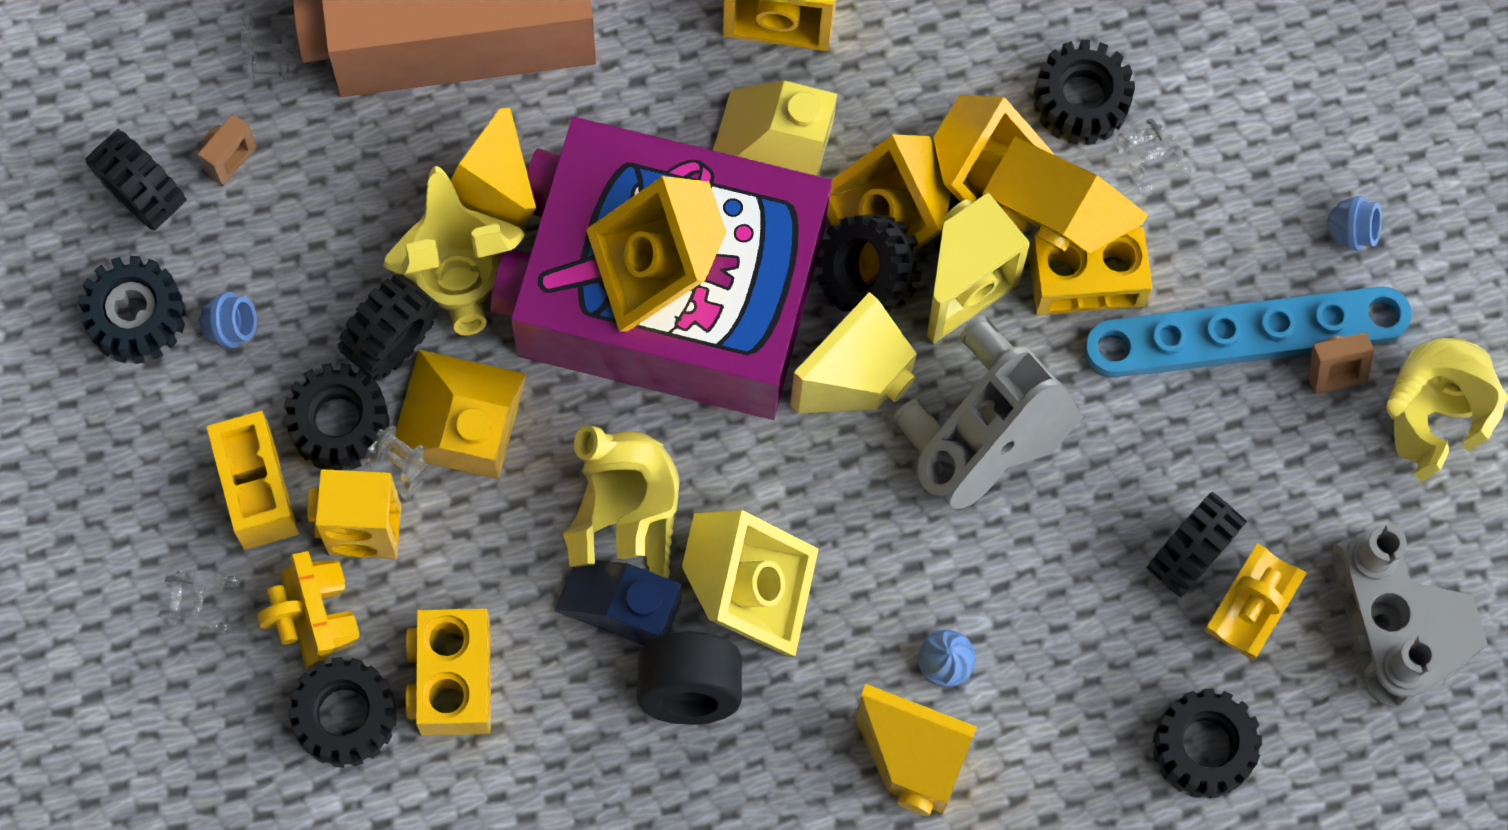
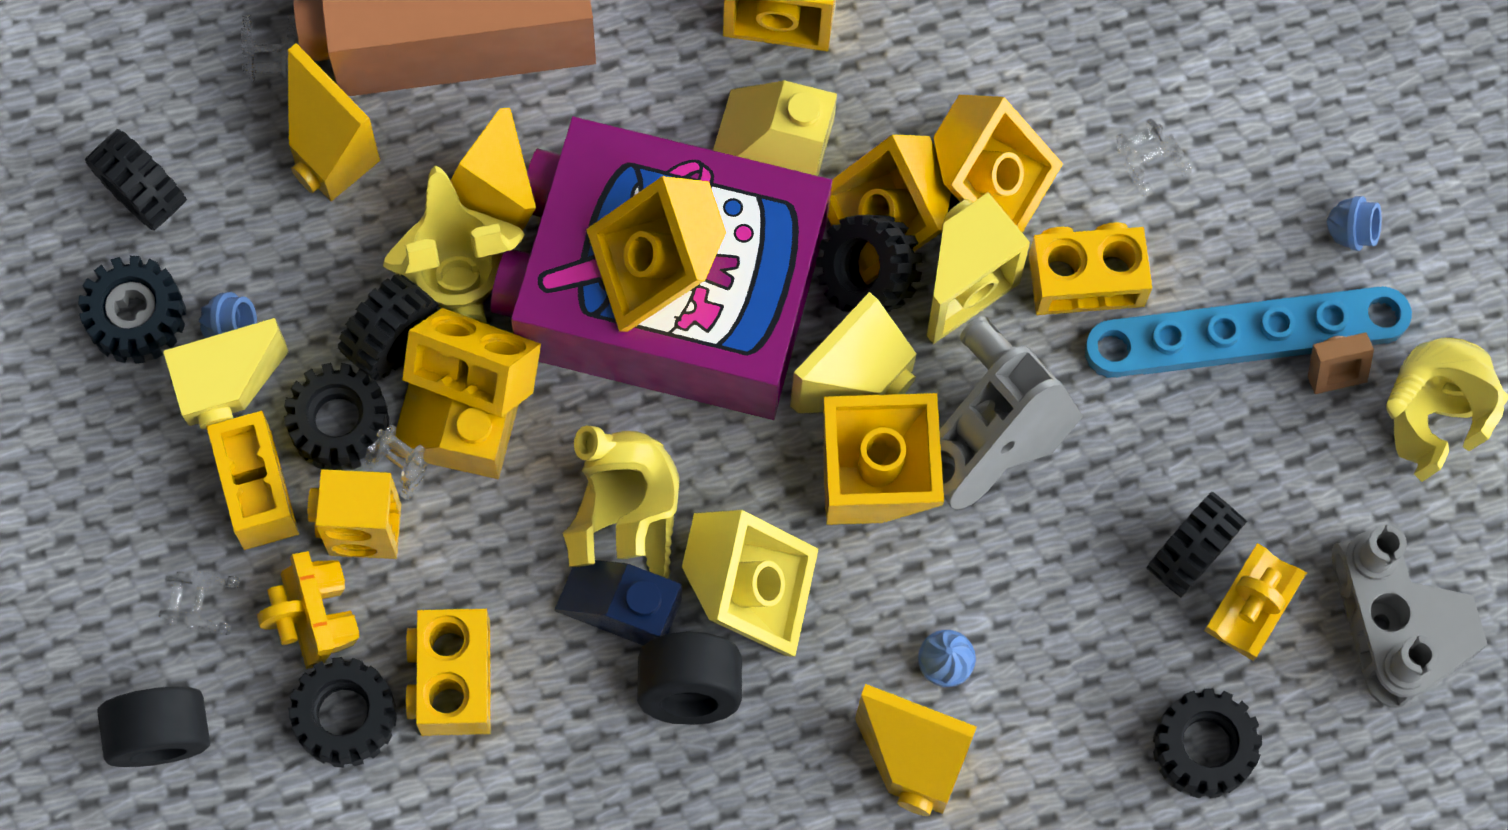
medium nougat plate [197,113,257,187] -> none
yellow slope [982,137,1148,254] -> none
black tyre [1034,40,1135,145] -> none
none -> black tyre [97,686,210,767]
none -> light yellow slope [163,318,288,429]
none -> yellow slope [288,43,380,201]
none -> yellow brick [402,308,541,418]
none -> yellow slope [823,393,944,525]

